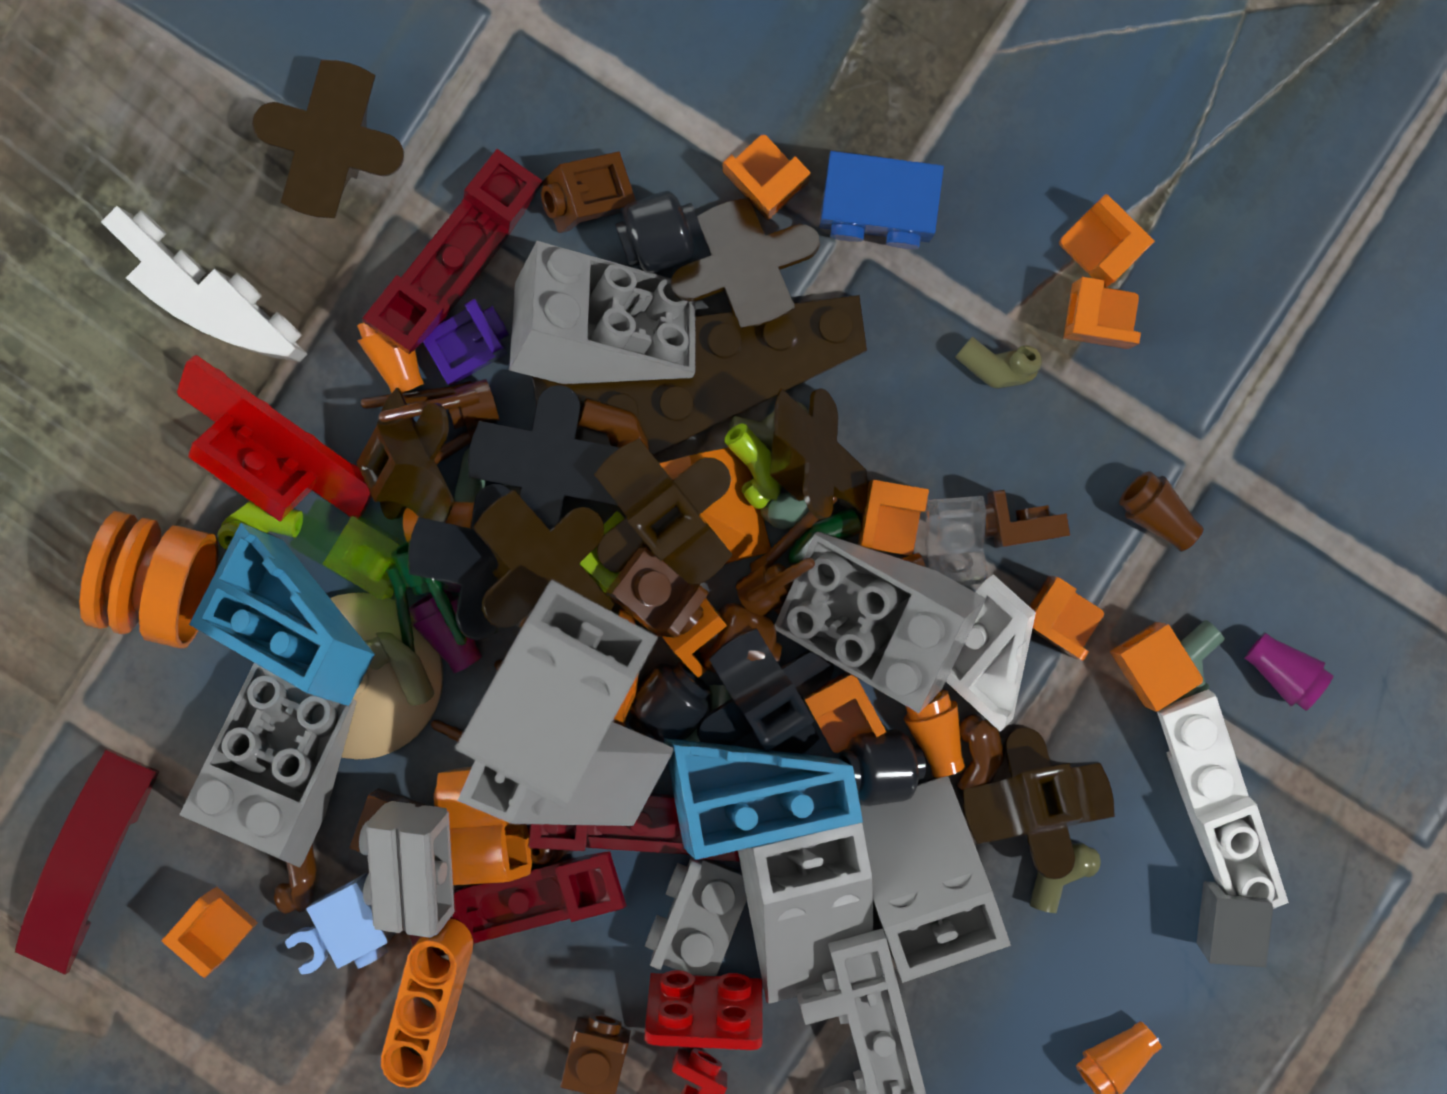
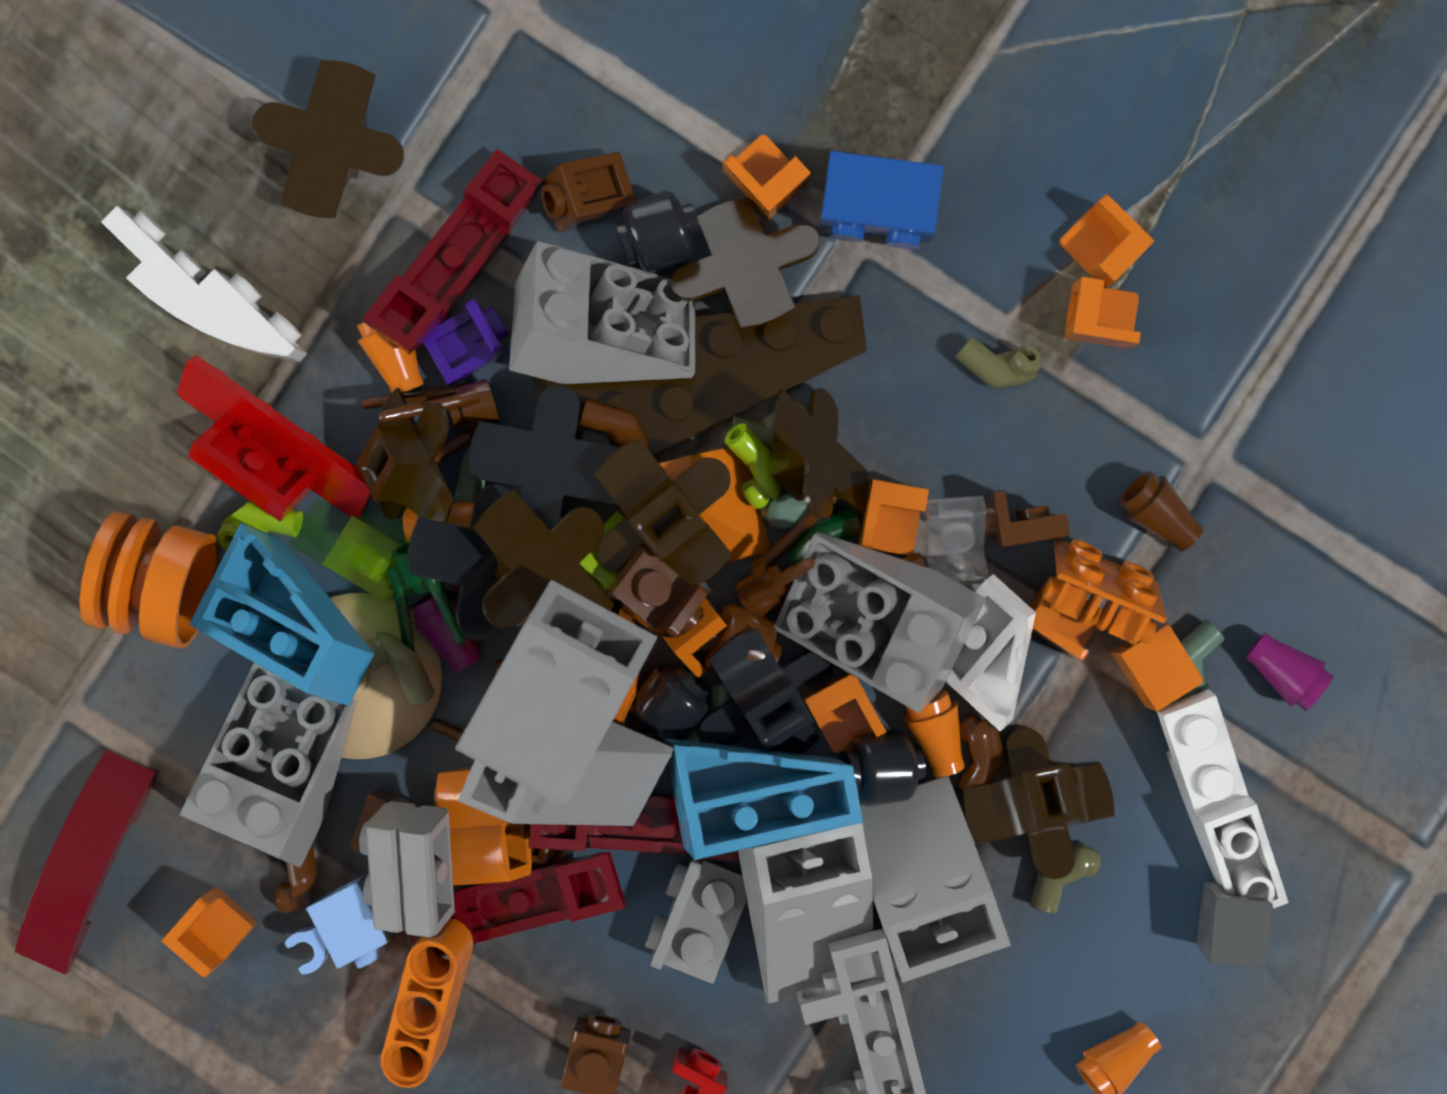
red bracket [645,970,763,1050] -> none
none -> orange hinge [1041,538,1167,645]

